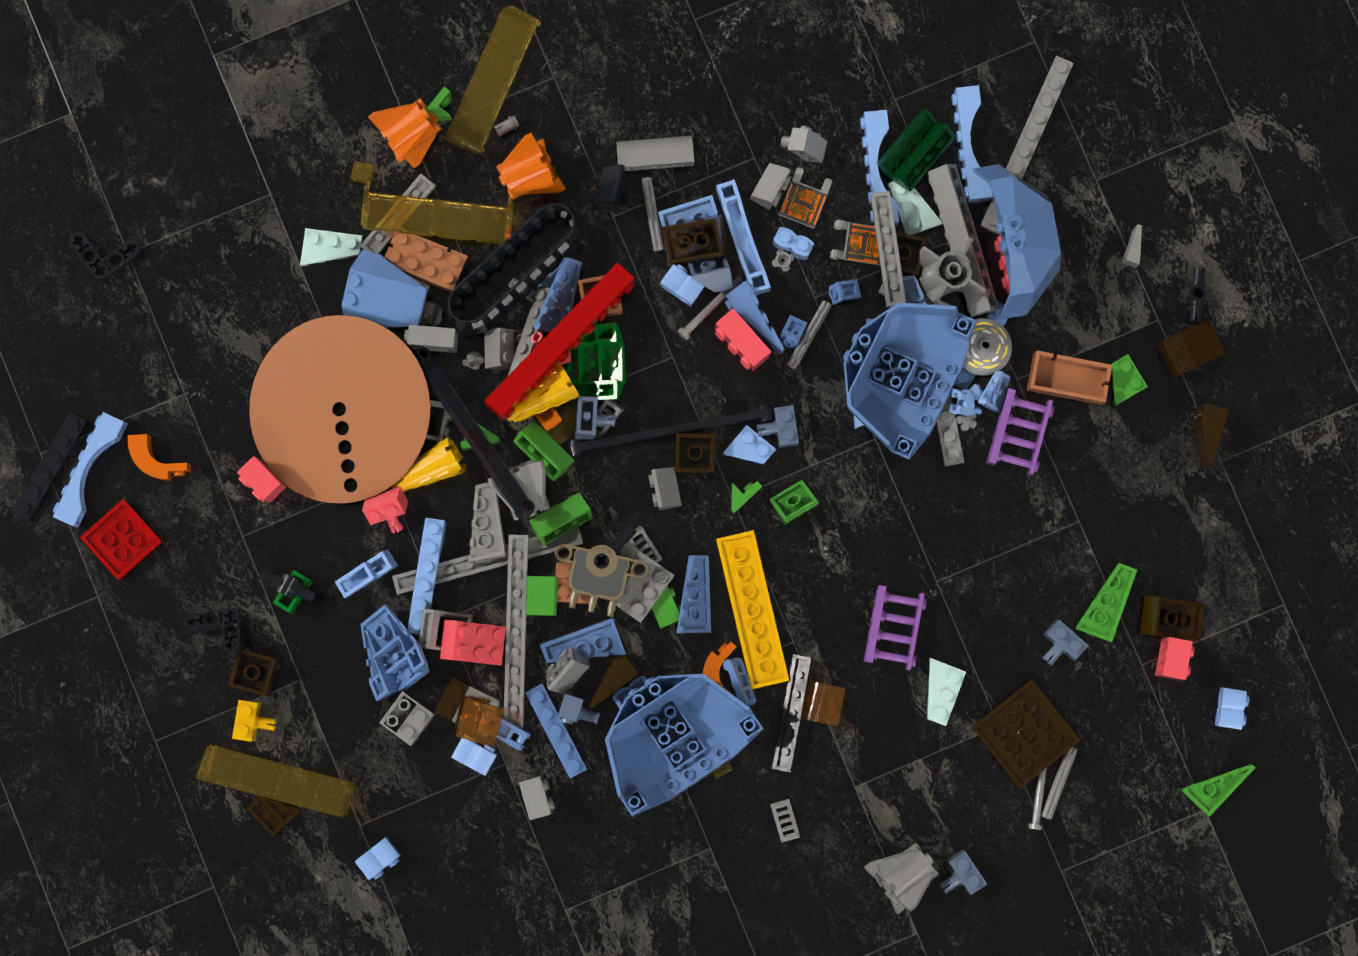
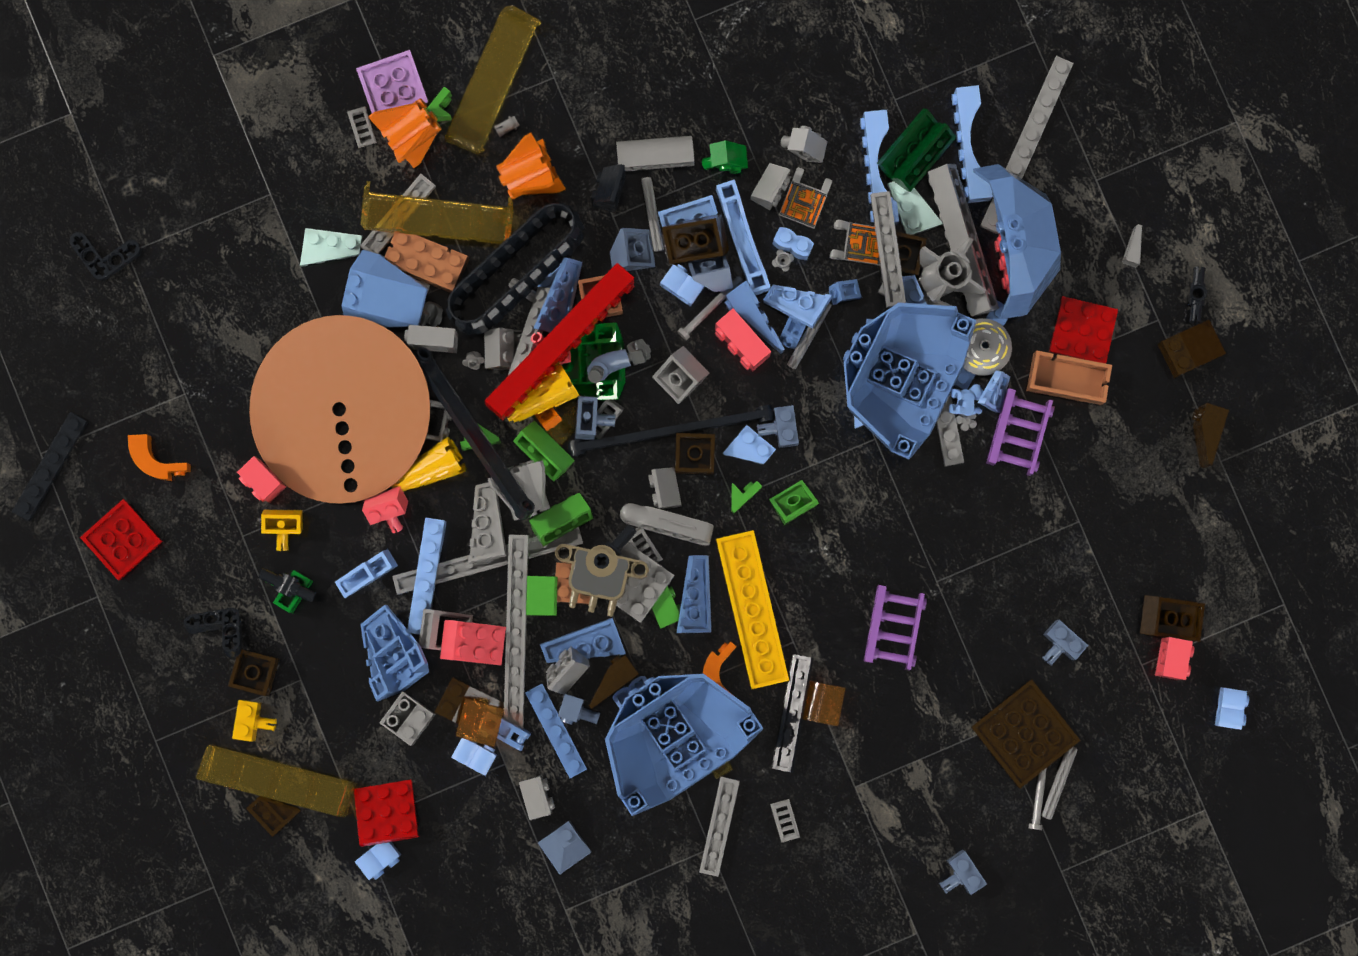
light blue arch [53,412,128,527] -> none
clear yellow tile [350,161,374,184] -> none
medium blue plate [723,657,756,706] -> none
light grey brick [864,843,938,914] -> none
light aqua wing [927,658,966,726] -> none
bright green wing [1075,563,1137,642] -> none
bright green wing [1111,354,1148,406] -> none
bright green wing [1181,764,1256,817] -> none
none -> yellow brick [261,510,303,551]
none -> light grey slope [347,106,377,148]
none -> red plate [354,780,419,847]
none -> lavender plate [356,50,429,113]
none -> sand blue slope [538,820,592,874]
none -> piece [587,339,651,383]
none -> sand blue slope [610,228,655,271]
none -> light grey piece [620,503,714,545]
none -> light grey slope [653,346,709,404]
none -> light grey plate [699,777,740,877]
none -> green brick [702,140,748,174]
none -> light blue wing [763,285,832,329]
none -> red plate [1049,296,1118,364]

